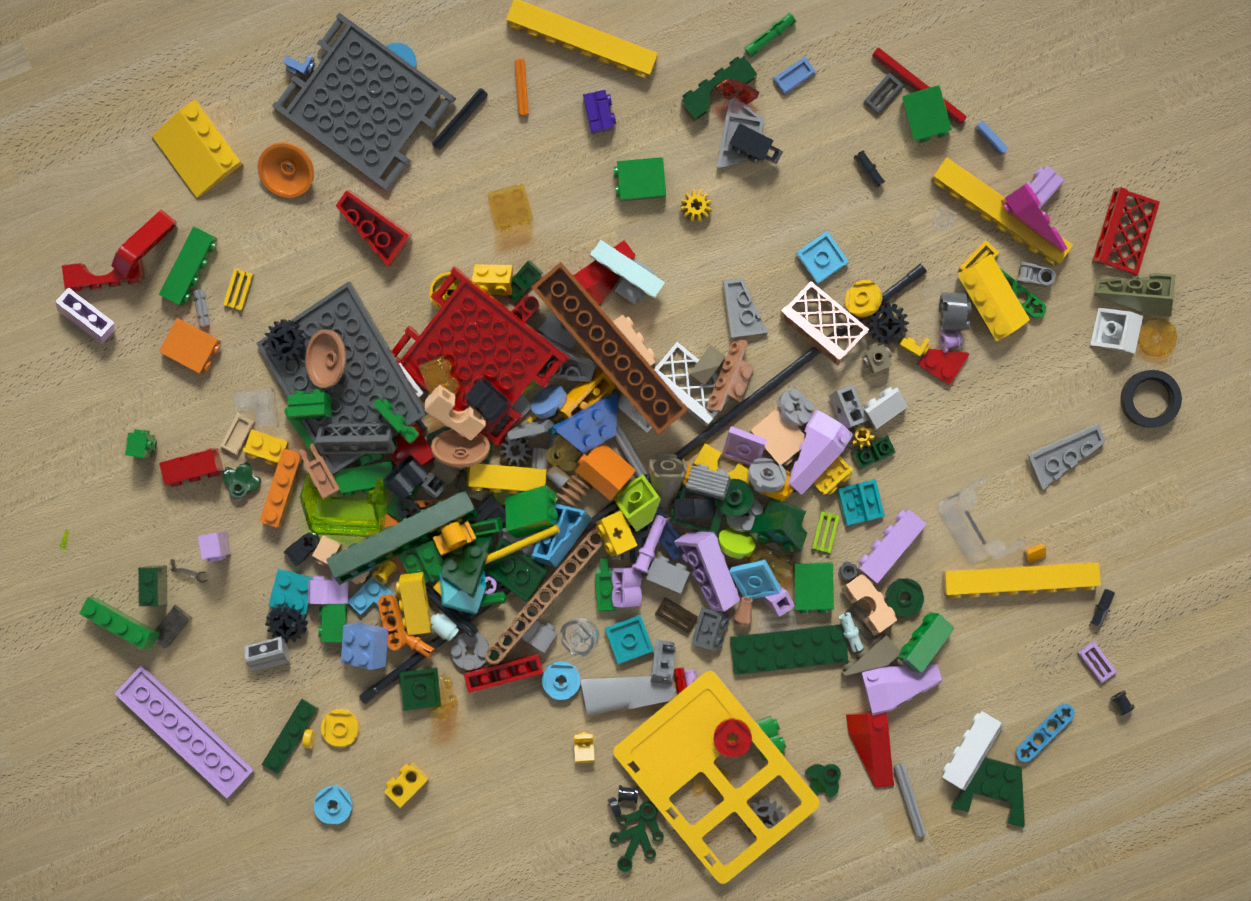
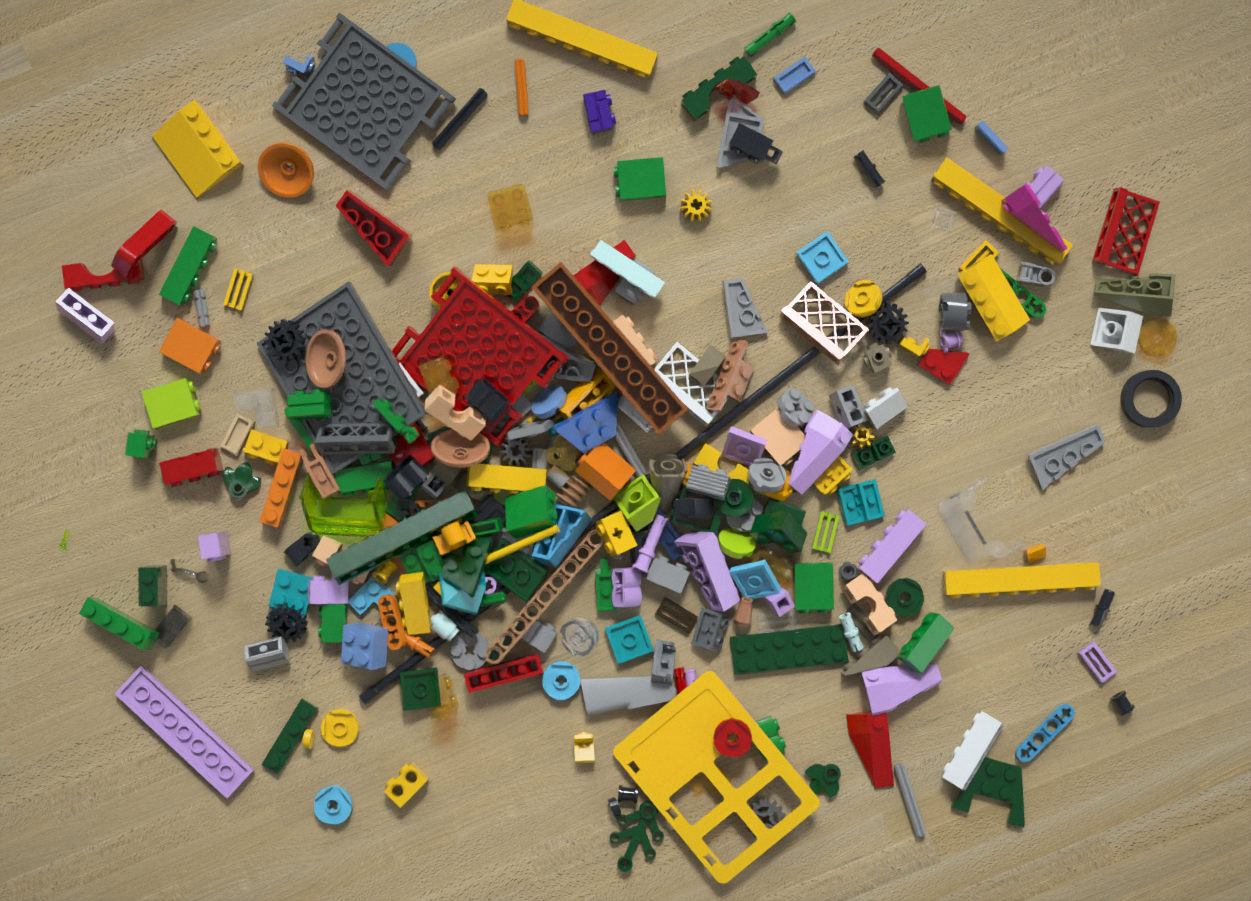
none -> lime brick [142,378,202,429]

